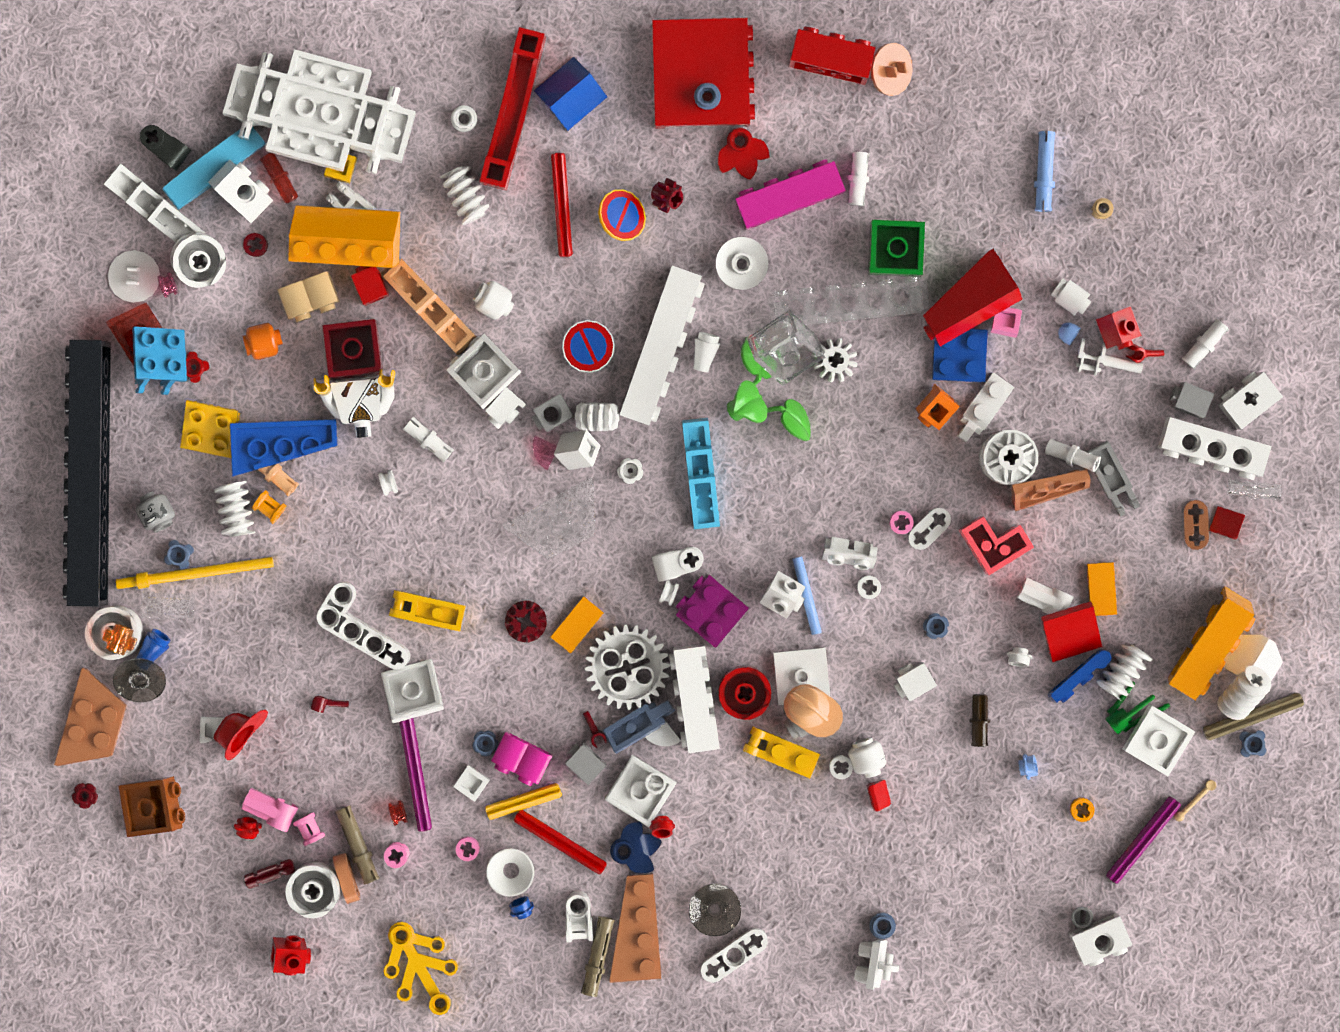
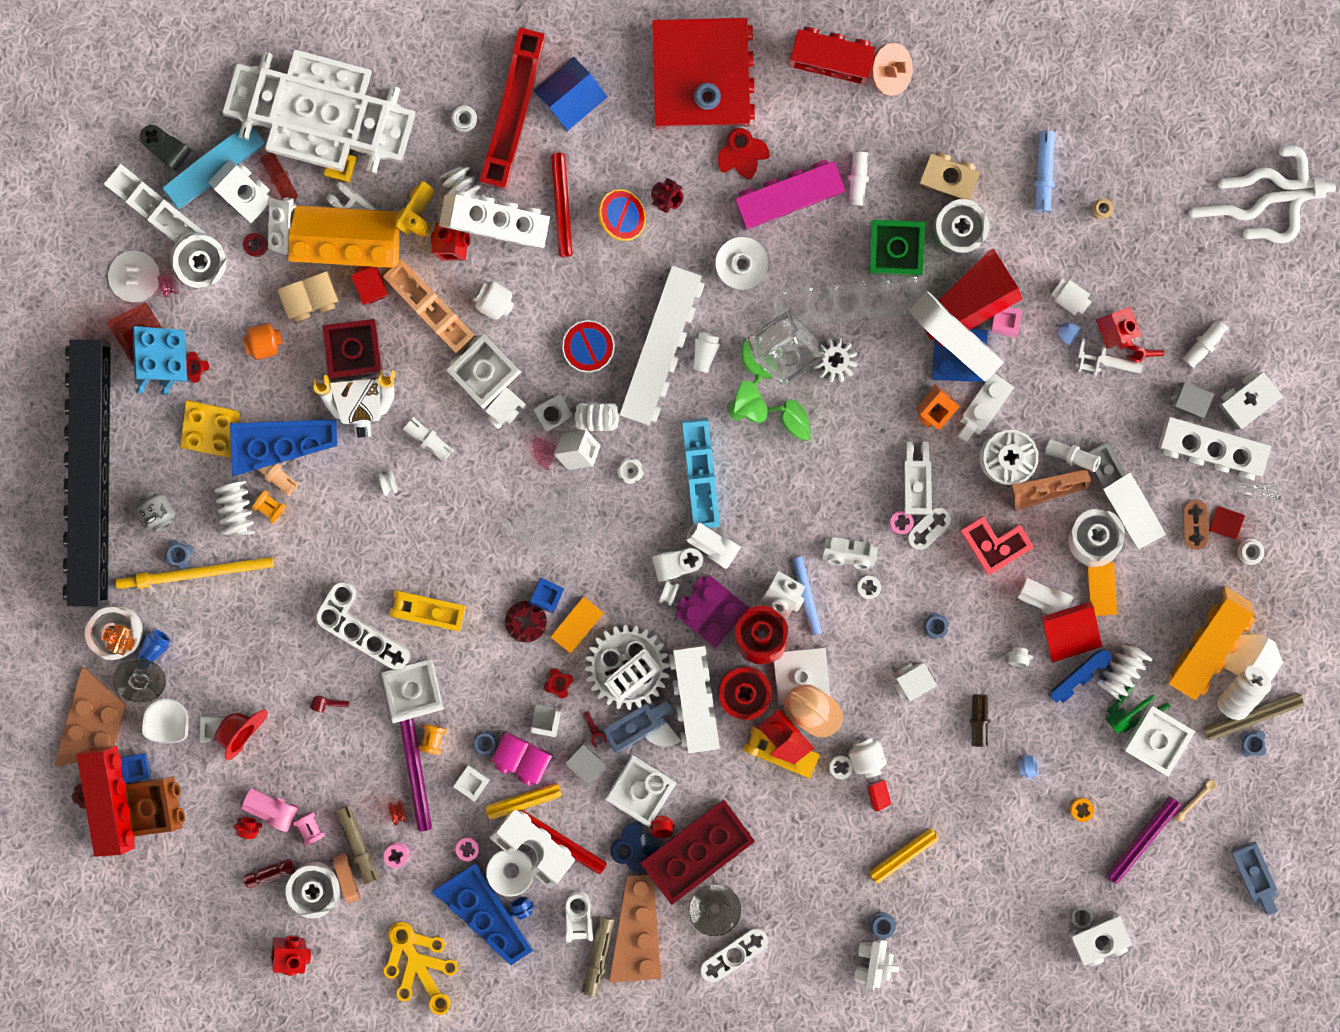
none -> red brick [76,746,135,857]
none -> blue plate [121,752,151,783]
none -> white helmet [142,699,189,744]
none -> white hinge [268,198,296,255]
none -> yellow hinge [395,181,435,237]
none -> light orange bush [418,723,447,755]
none -> red brick [431,222,471,261]
none -> blue wing [432,862,534,965]
none -> white brick [439,190,550,248]
none -> white arch [490,809,575,889]
none -> blue plate [529,578,564,614]
none -> white panel [530,704,562,737]
none -> red plate [544,668,574,698]
none -> white slope [603,648,661,702]
none -> dark red plate [639,799,756,905]
none -> white piece [685,521,741,569]
none -> red brick [735,606,788,665]
none -> red slope [758,709,814,764]
none -> yellow axle [869,828,938,883]
none -> white hinge [904,442,932,515]
none -> white beam [908,291,1004,381]
none -> tan brick [918,152,980,200]
none -> white brick [933,199,989,255]
none -> white brick [1068,509,1125,567]
none -> white sticker [1103,473,1166,549]
none -> white plant [1188,145,1336,243]
none -> sand blue hinge [1230,841,1278,915]
none -> white plate [1237,539,1264,565]

